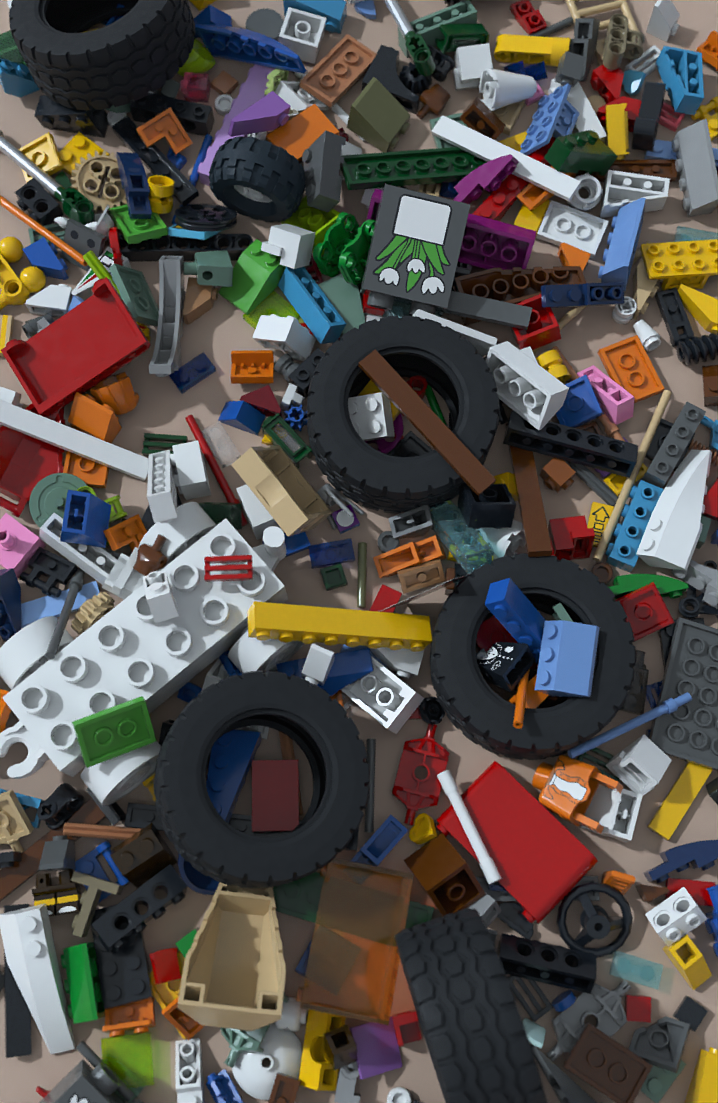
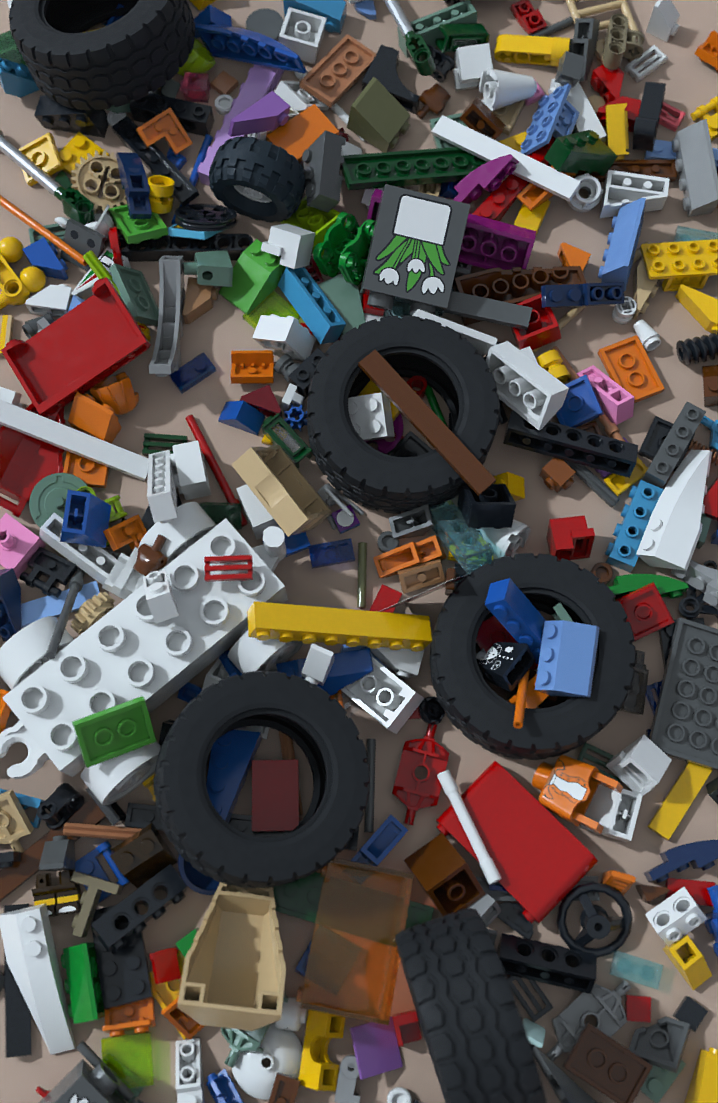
black brick [15,178,64,226] -> none
clear plate [201,421,241,468] -> none
yellowish green tile [264,68,289,95] -> none
dark green tile [320,563,348,591] -> none
dark brown brick [324,1024,357,1070] -> none
black gear [399,62,432,95] -> none
yellow tile [409,813,437,845] -> none
clear blue slope [504,61,548,81] -> none
reddish brown tile [506,424,552,557] -> none
white plate [536,200,609,259] -> none
blue tile [551,990,576,1012] -> none
medium blue bar [567,692,692,759] -> none
tile [587,502,614,547] -> none
tan piece [593,390,672,562] -> none
medium azure tile [622,70,646,96] -> none
dark azure wedge [655,46,704,115] -> none
black plate [655,287,694,347] -> none

